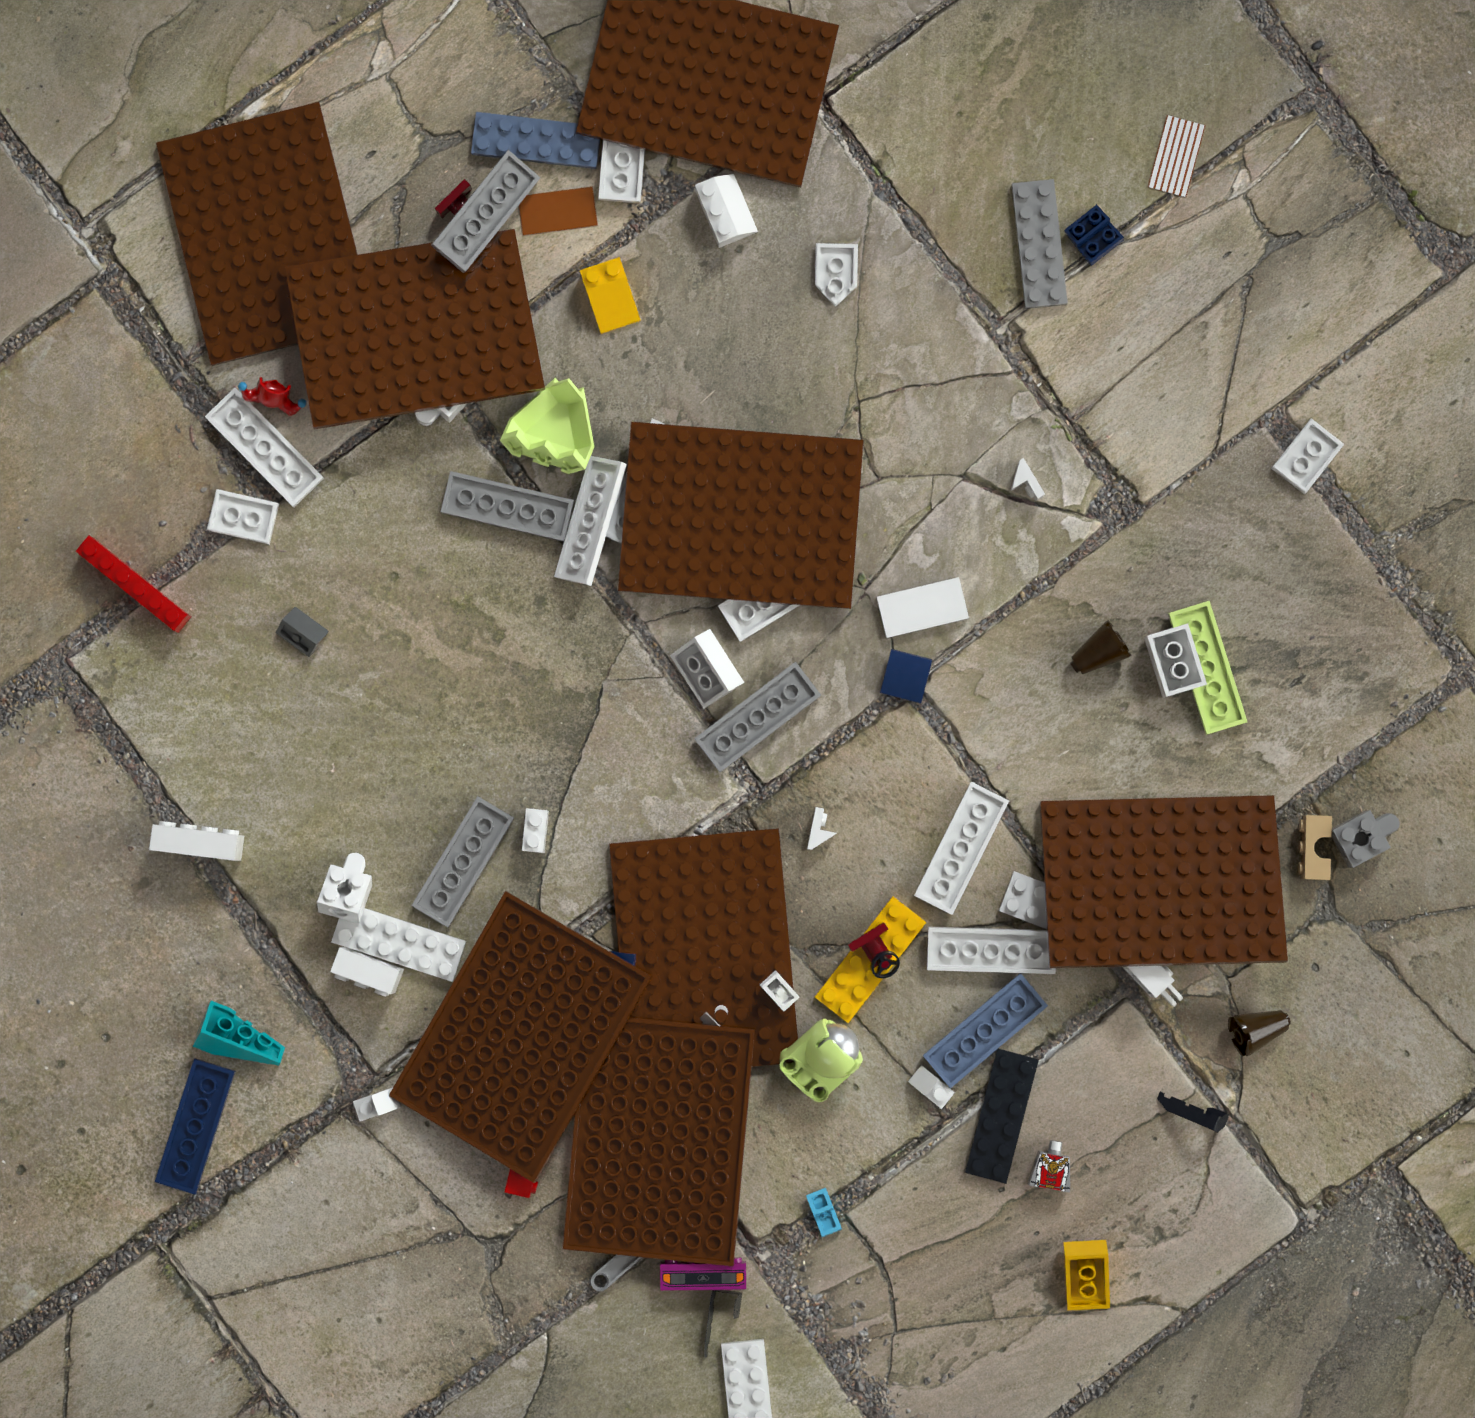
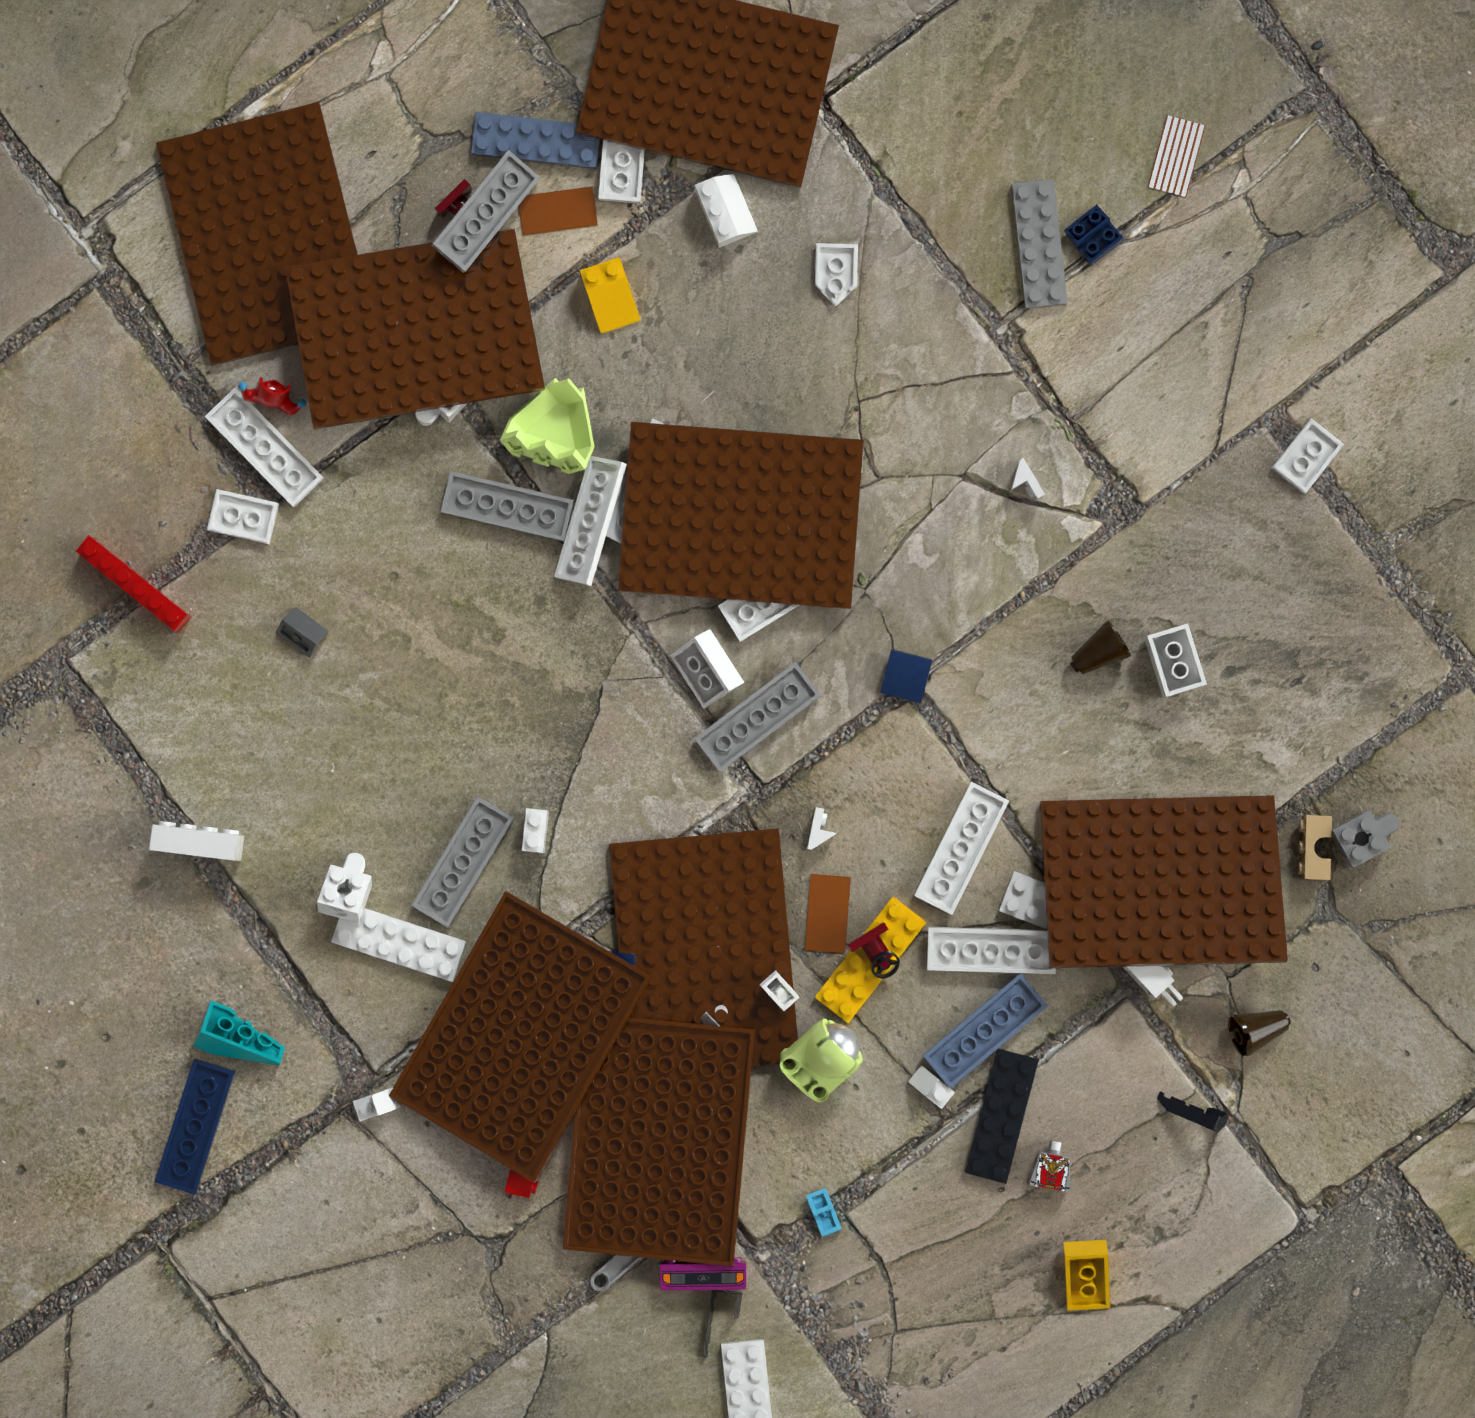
white brick [330,947,404,996] -> none
white tile [876,577,969,638] -> none
yellowish green plate [1168,601,1247,735] -> none
none -> dark orange sticker [805,874,851,953]

